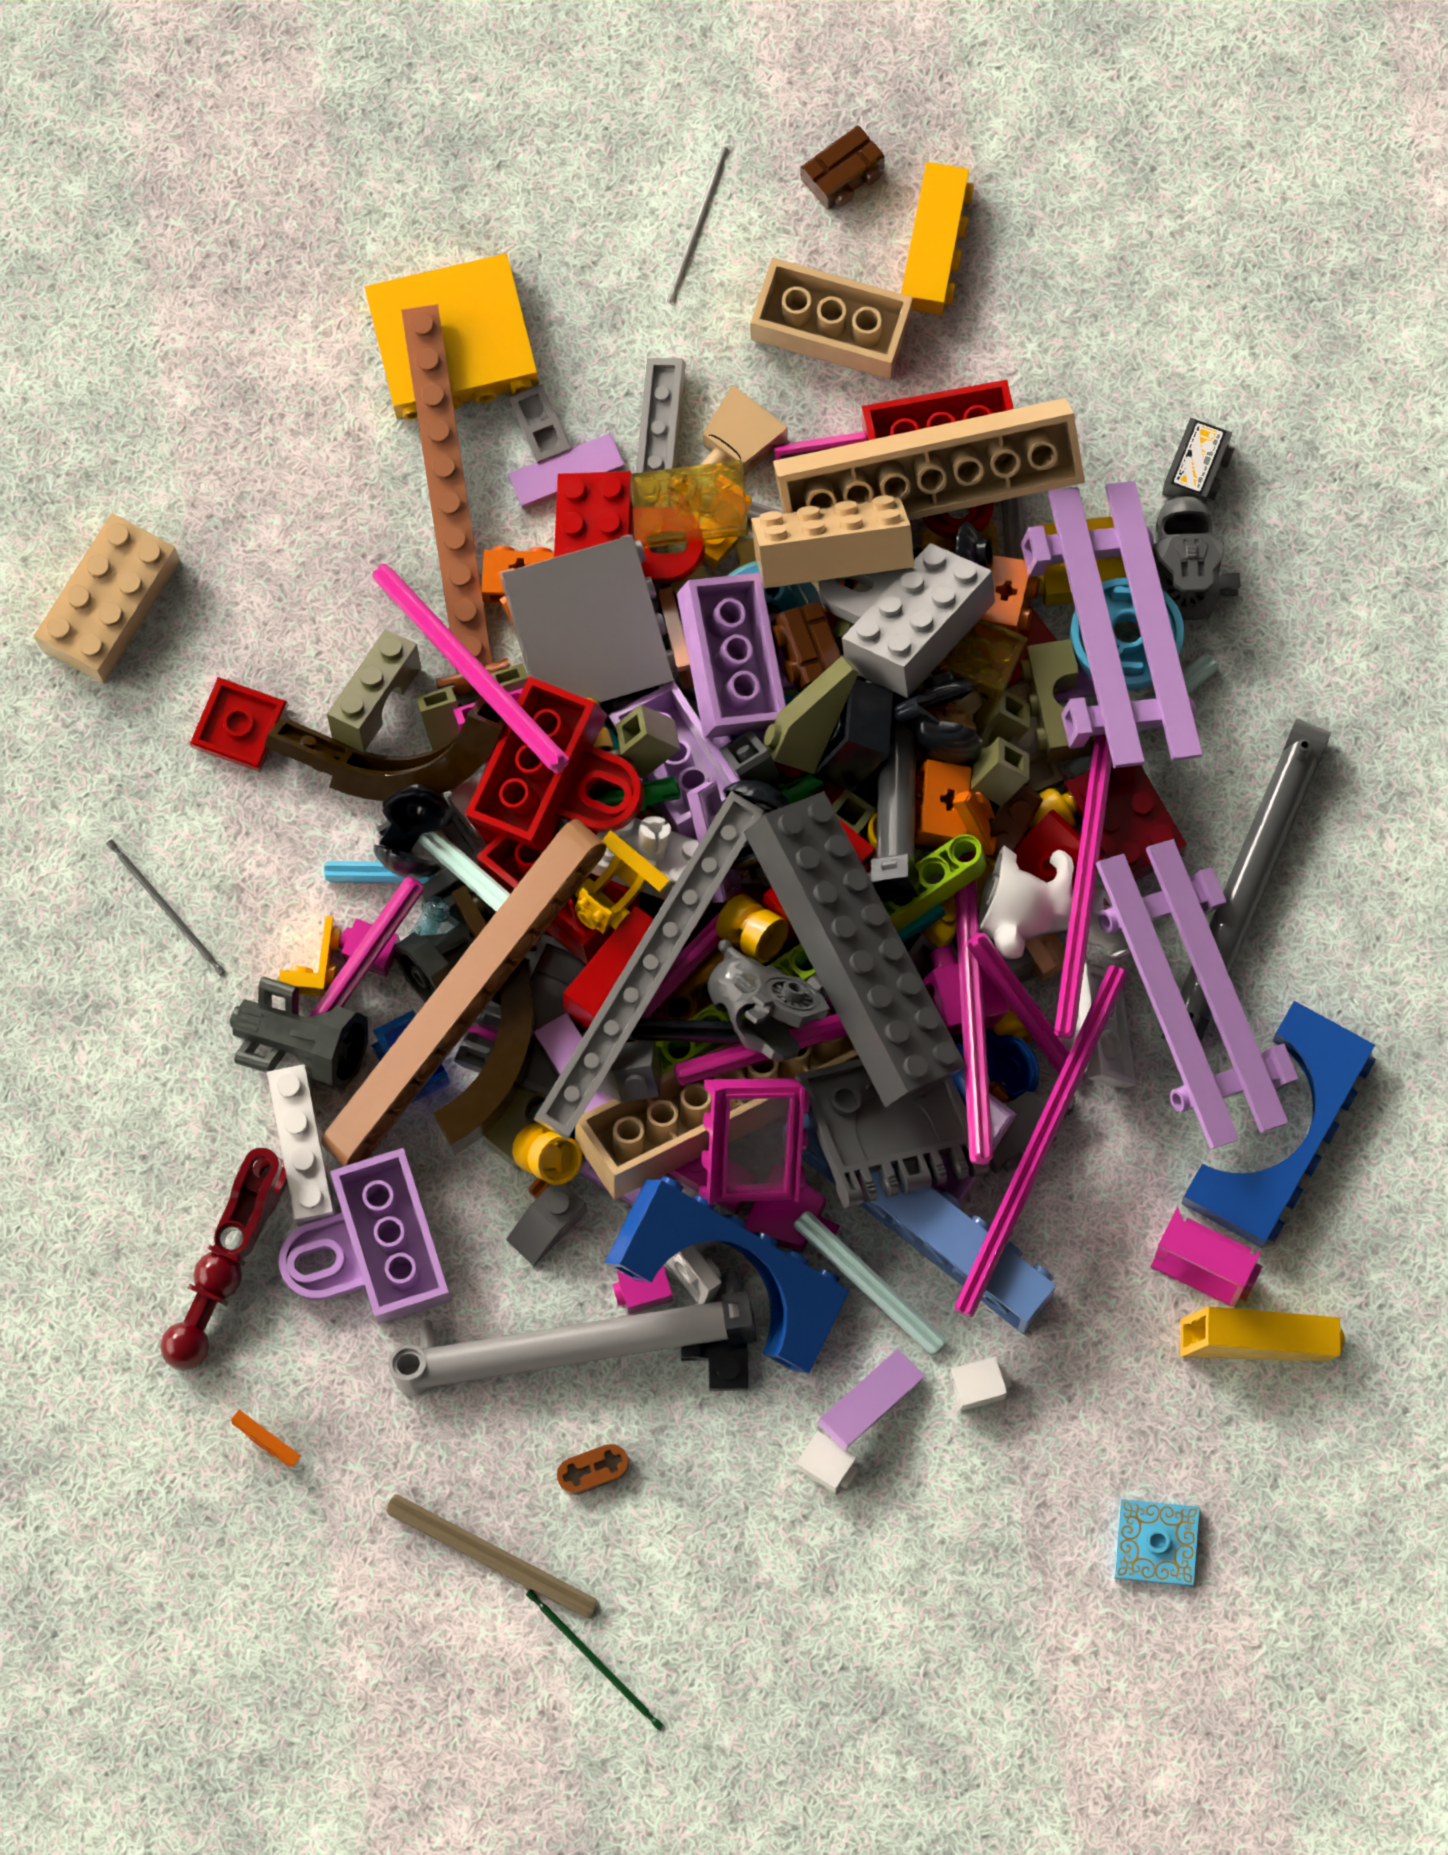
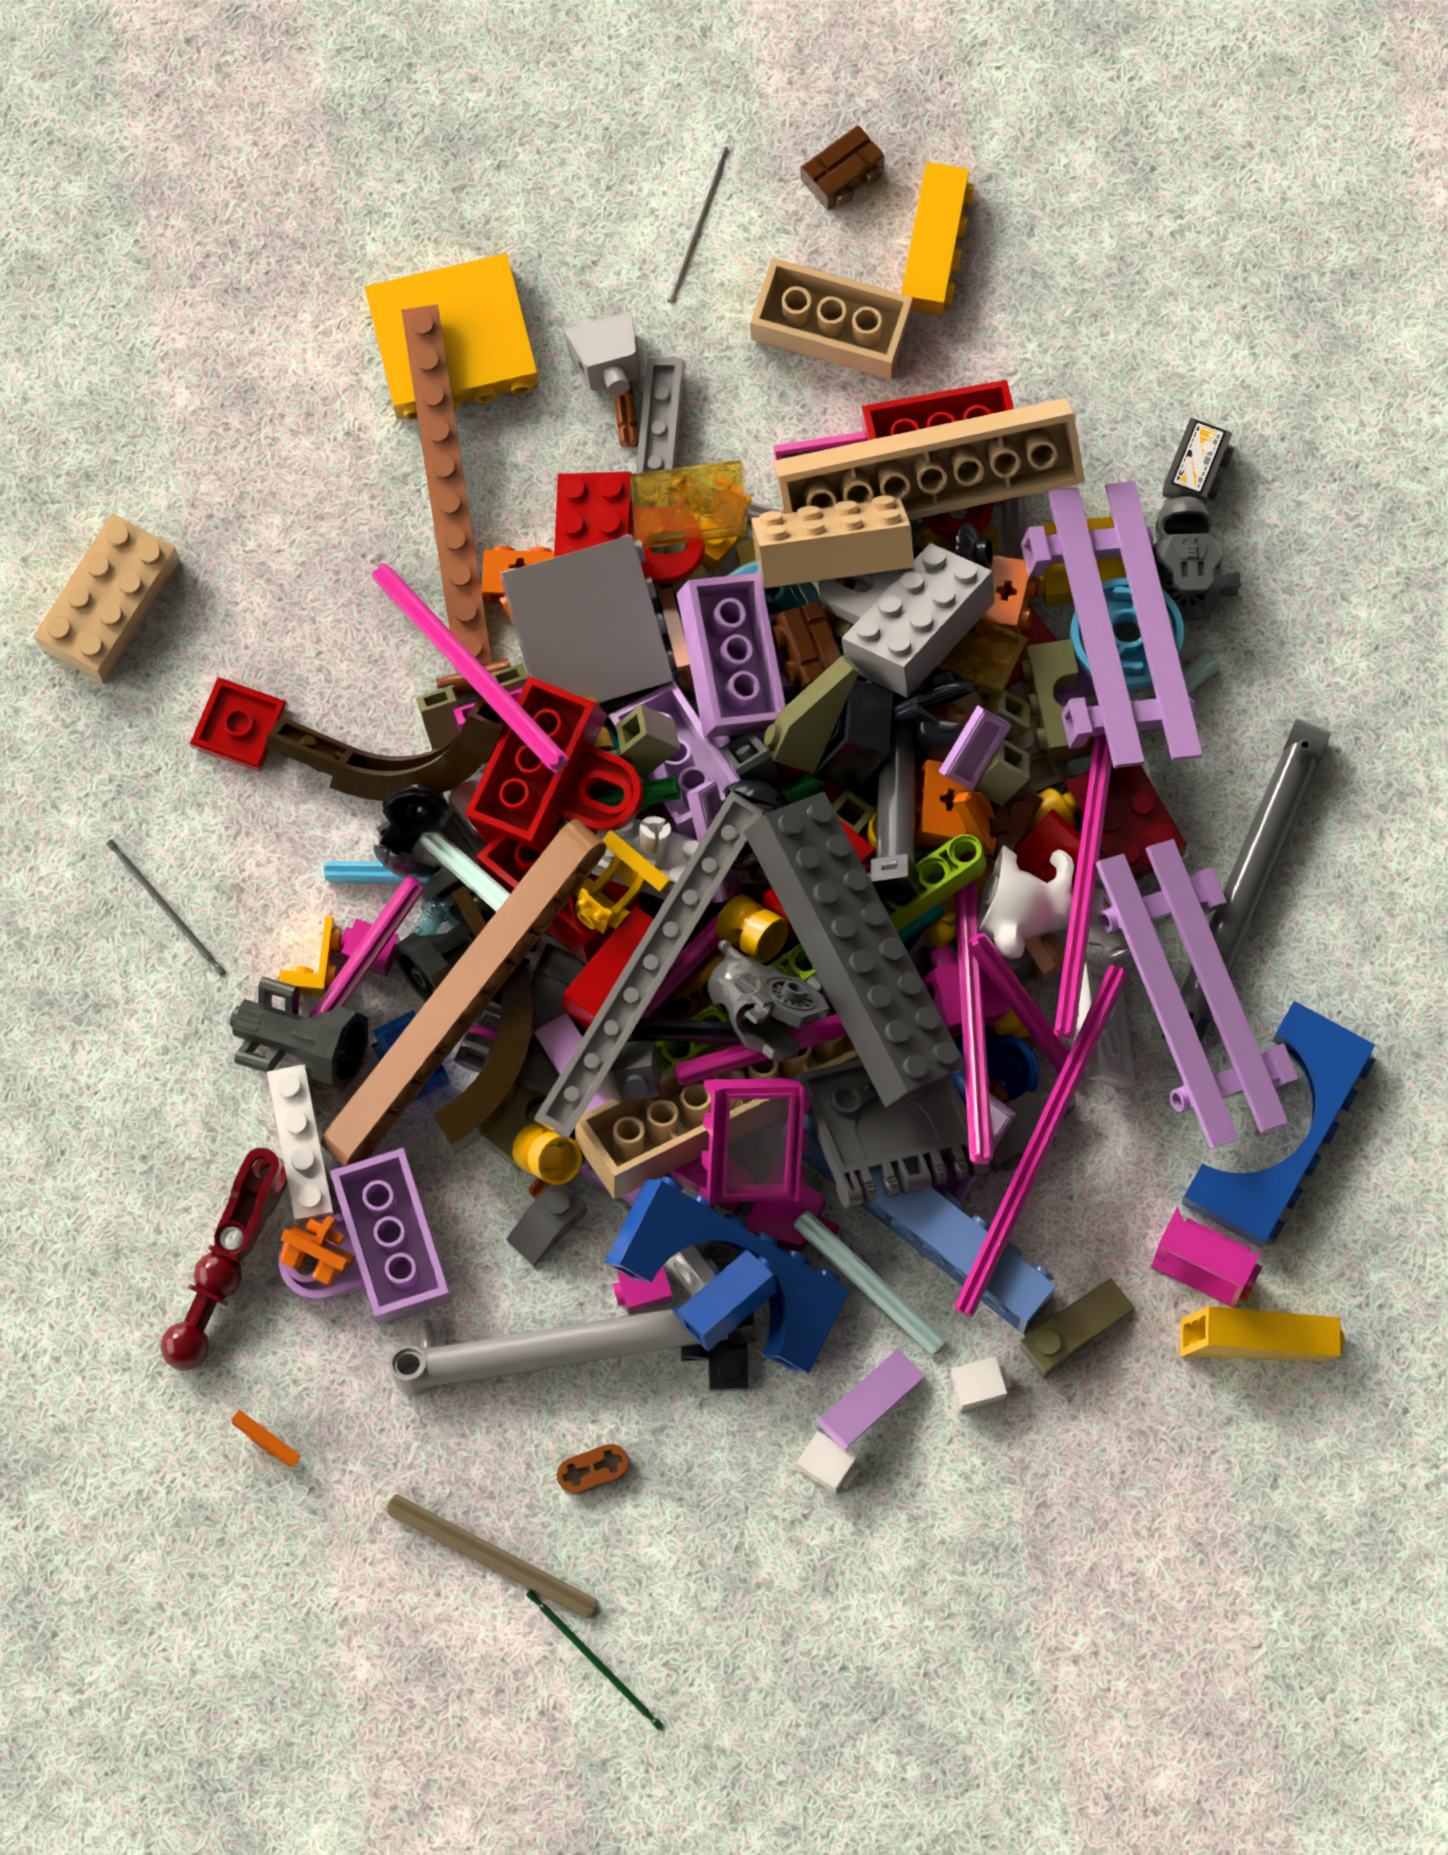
olive arch [327,629,422,752] -> none
light grey slope [508,384,571,462] -> none
lavender tile [508,433,625,509] -> none
tan torso [700,385,788,479] -> none
medium azure plate [1114,1499,1200,1587] -> none
none -> orange hips [280,1216,356,1286]
none -> torso [564,311,641,396]
none -> dark orange axle [614,381,639,447]
none -> blue brick [672,1249,778,1351]
none -> lavender tile [938,706,1012,791]
none -> olive slope [1019,1278,1135,1378]

